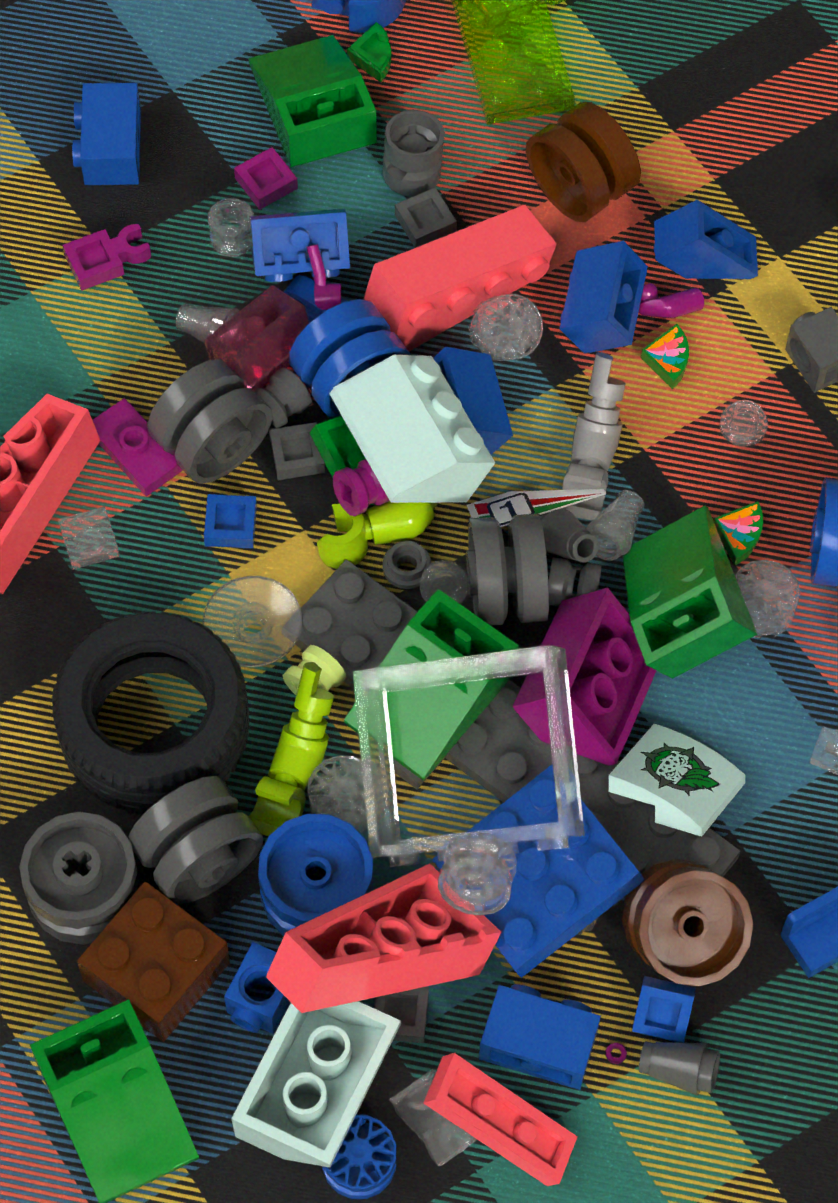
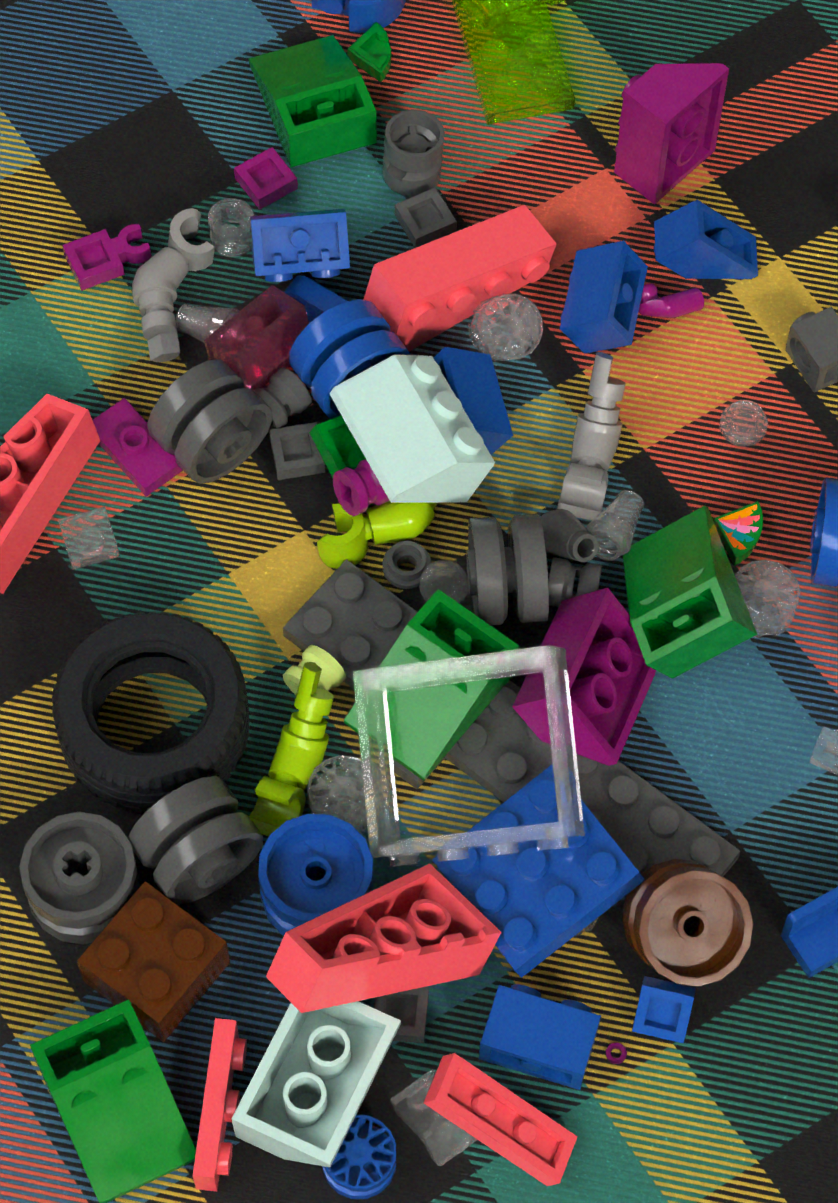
blue brick [72,83,141,185] -> none
clear dish [203,576,302,668] -> none
blue plate [204,494,257,548] -> none
blue brick [224,942,290,1034] -> none
magenta hand [307,244,341,310] -> none
clear wheel [438,832,517,916] -> none
sticker [466,489,606,527] -> none
reddish brown wheel [526,102,641,222] -> none
light aqua slope [609,724,745,837] -> none
dark grey cone [639,1041,720,1096] -> none
tile [641,324,689,389] -> none
none -> light grey piece [132,208,215,362]
none -> coral plate [192,1018,247,1192]
none -> magenta slope [614,63,729,205]

